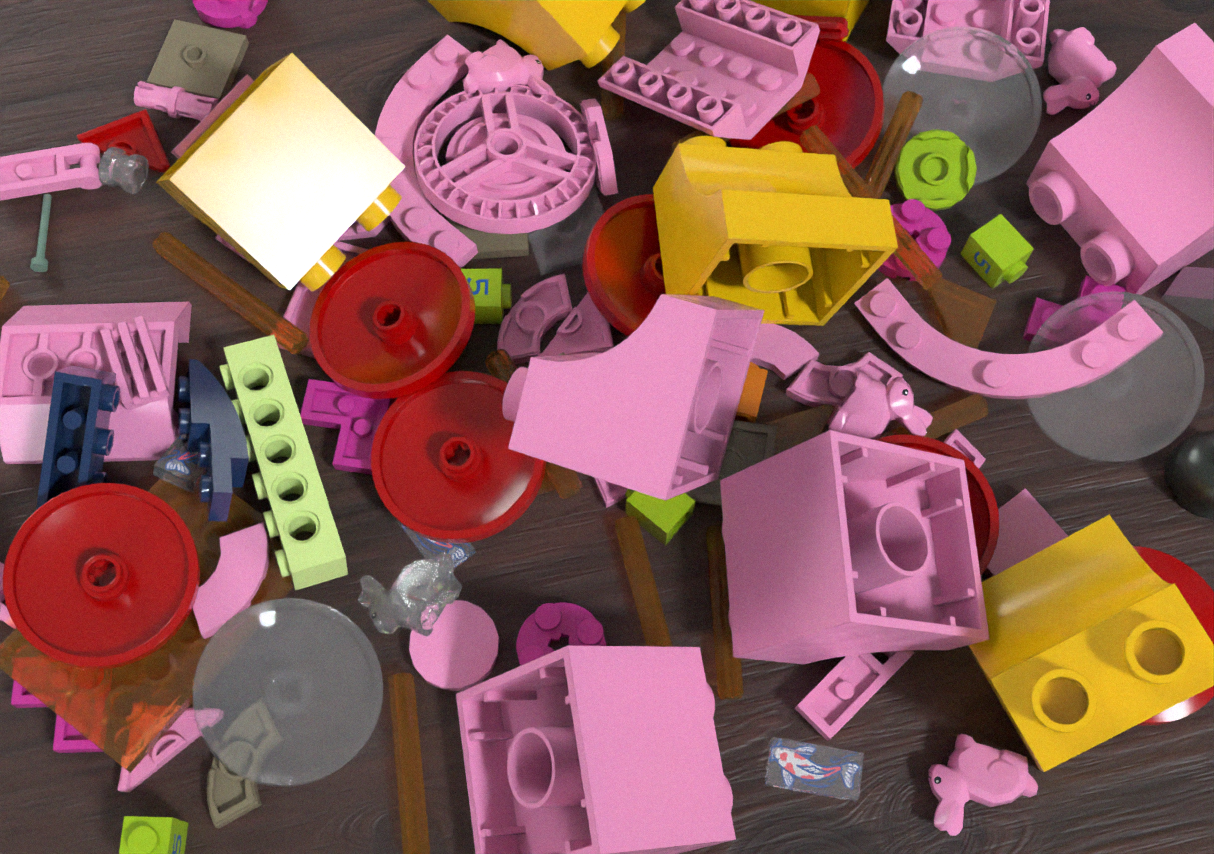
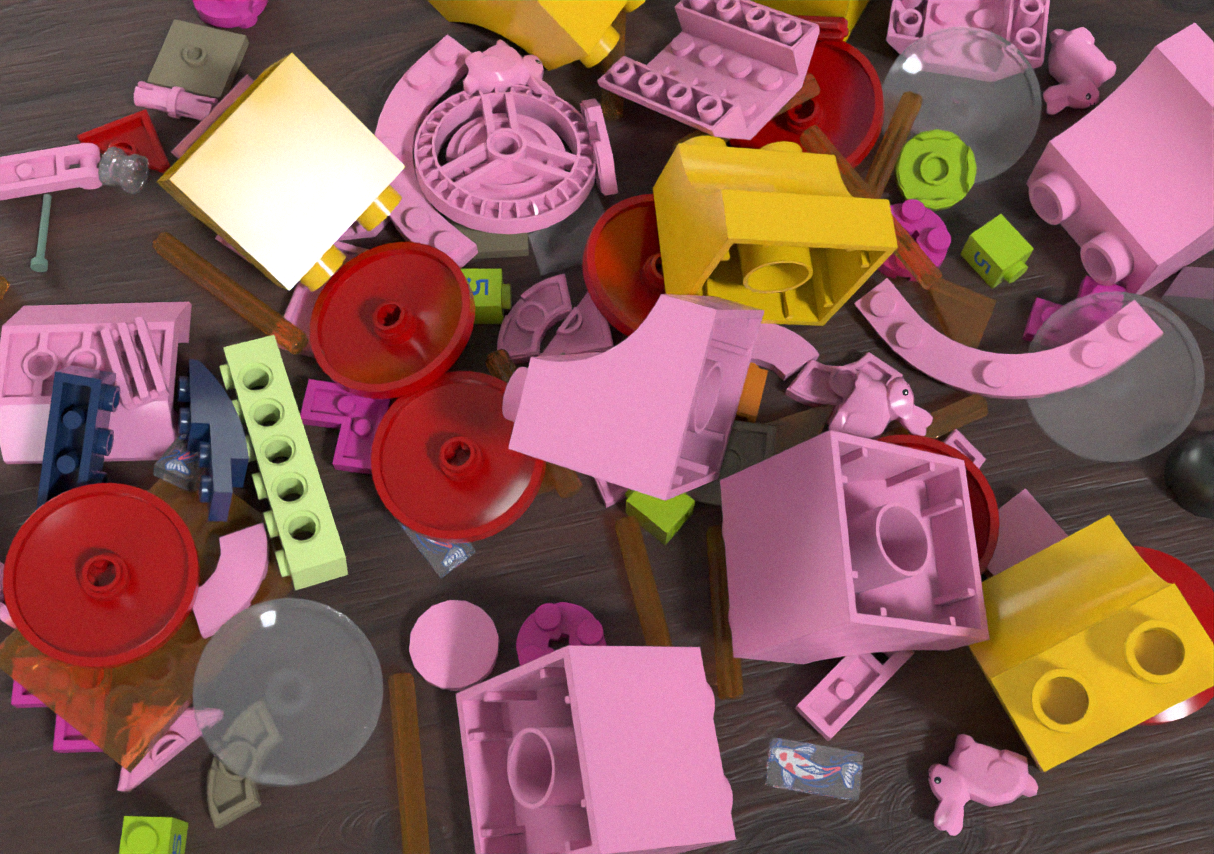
clear animal [358,552,462,637] -> none

